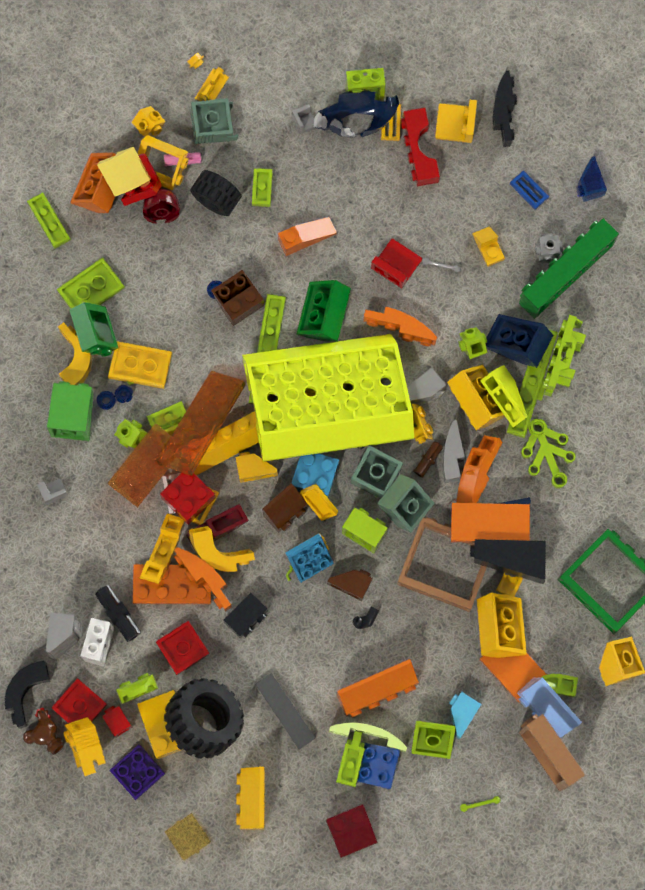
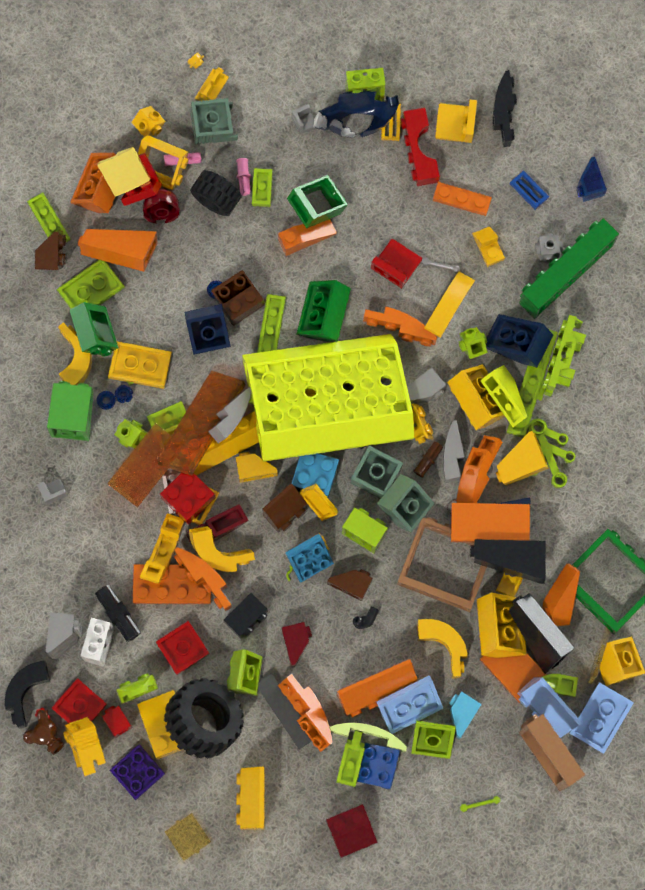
none -> reddish brown slope [35,230,66,270]
none -> orange slope [78,229,157,272]
none -> dark blue brick [184,304,231,355]
none -> light grey slope [208,387,251,443]
none -> lime slope [227,649,263,695]
none -> bright pink axle [236,158,251,196]
none -> orange slope [278,674,332,752]
none -> dark red slope [282,622,312,668]
none -> green window [287,175,348,229]
none -> light blue plate [376,676,443,734]
none -> yellow arch [417,619,468,679]
none -> yellow slope [424,271,475,338]
none -> orange plate [432,182,492,216]
none -> yellow slope [496,431,549,486]
none -> black slope [509,593,574,674]
none -> orange slope [542,563,580,626]
none -> light blue plate [569,682,634,754]
none -> clear yellow piece [588,644,606,684]

